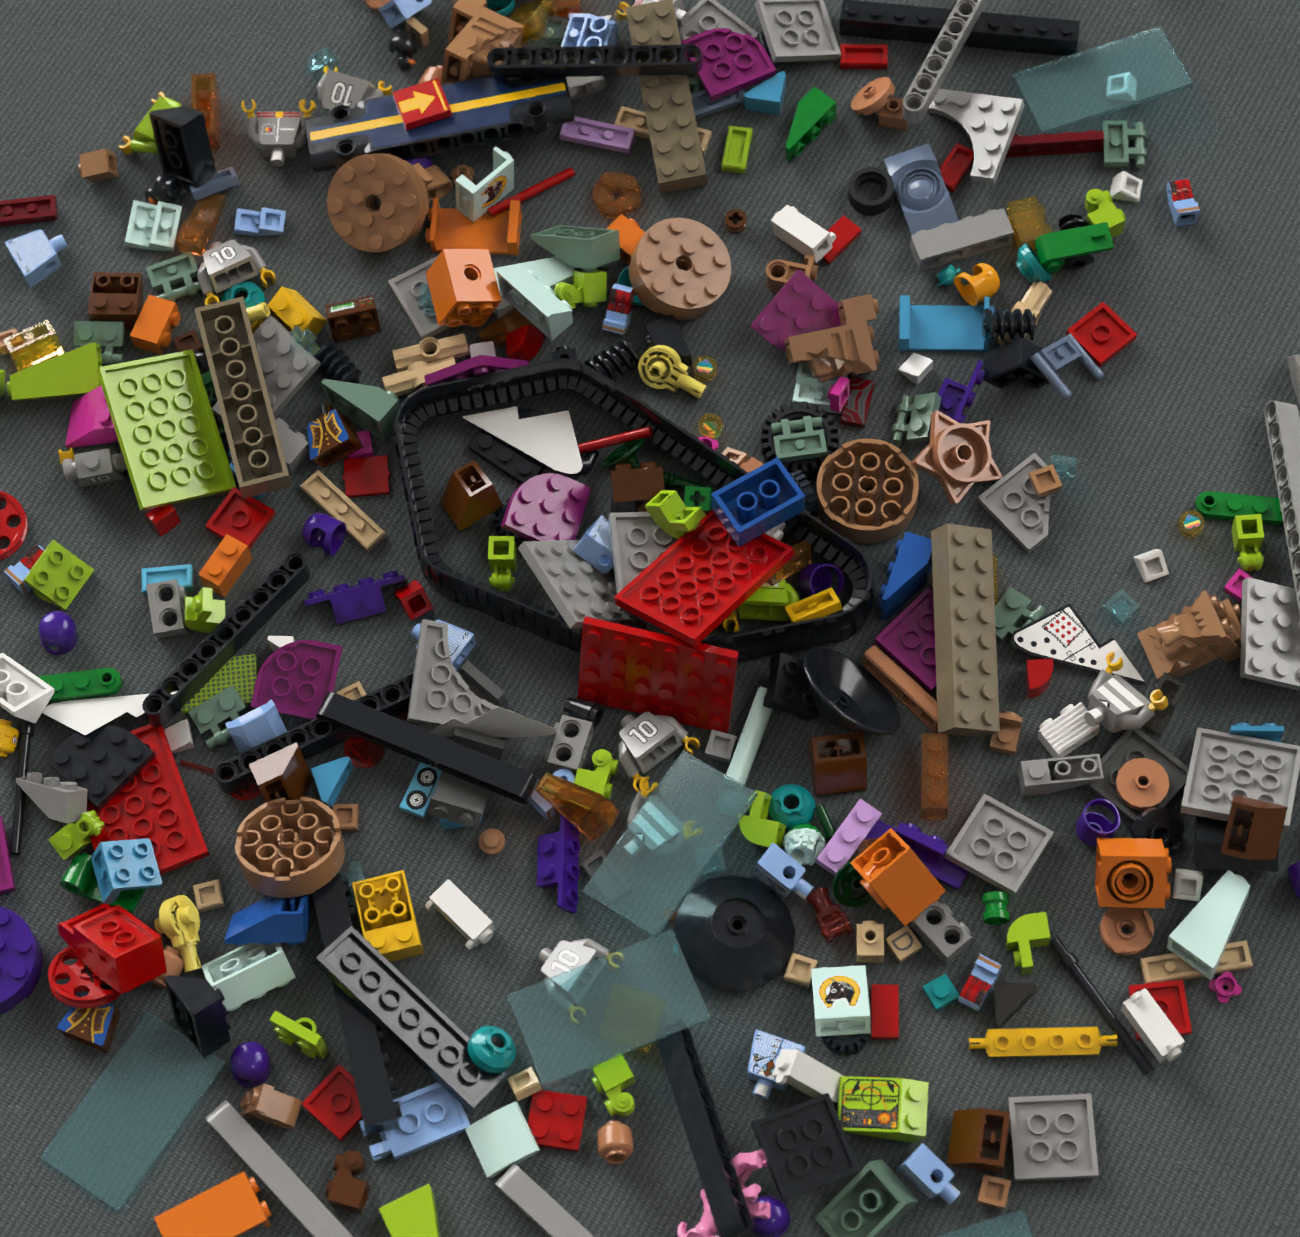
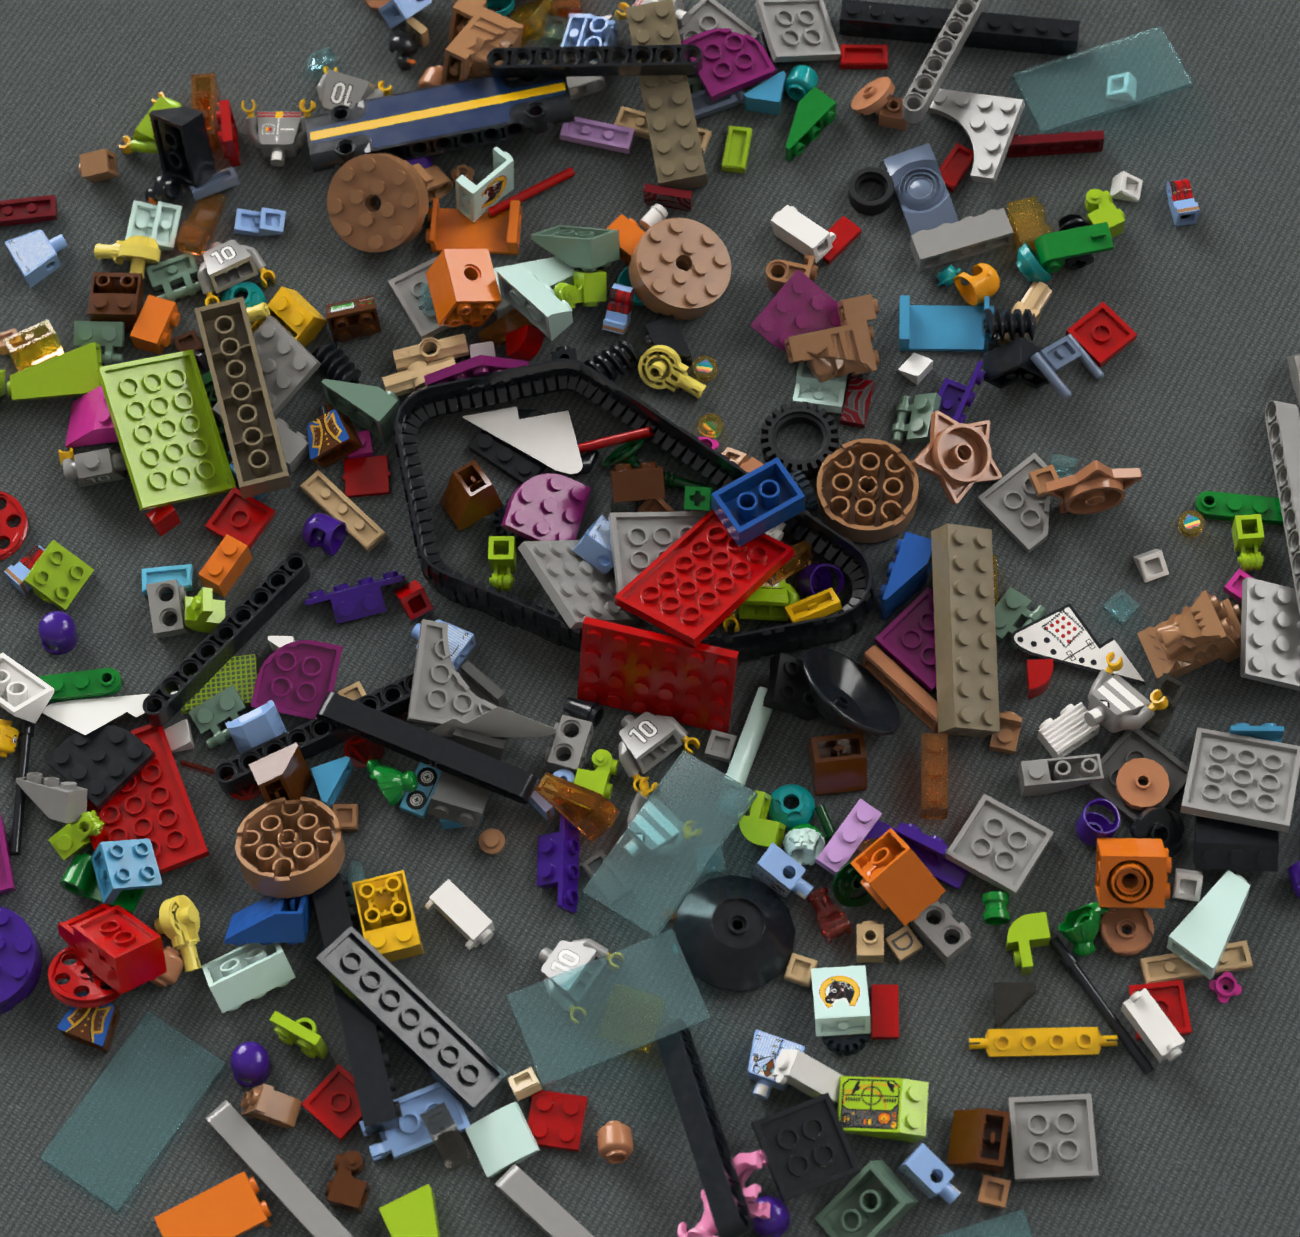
black slope [164,975,231,1058] -> none
tan tile [193,879,225,913] -> none
clear light blue plate [290,325,320,356] -> none
red tile [392,78,452,130] -> none
teal piece [468,1026,516,1073] -> none
lime brick [591,1053,635,1117] -> none
clear orange plate [593,172,641,219] -> none
lime brick [645,490,706,539] -> none
reddish brown bush [725,209,747,234] -> none
sand green plate [771,416,827,463] -> none
dark pink plate [827,376,850,413] -> none
teal plate [922,974,959,1012] -> none
leg [958,954,1002,1012] -> none
sand green plate [1102,121,1147,168] -> none
reddish brown slope [1221,795,1288,860] -> none
none -> light yellow pin [94,235,161,279]
none -> red plate [216,100,241,167]
none -> green hair [366,758,418,807]
none -> clear smoke slope [420,1102,473,1172]
none -> white piece [640,203,668,230]
none -> dark red tile [643,184,693,212]
none -> teal head [784,65,819,101]
none -> nougat plate [1044,460,1142,515]
none -> green hair [1058,902,1109,956]

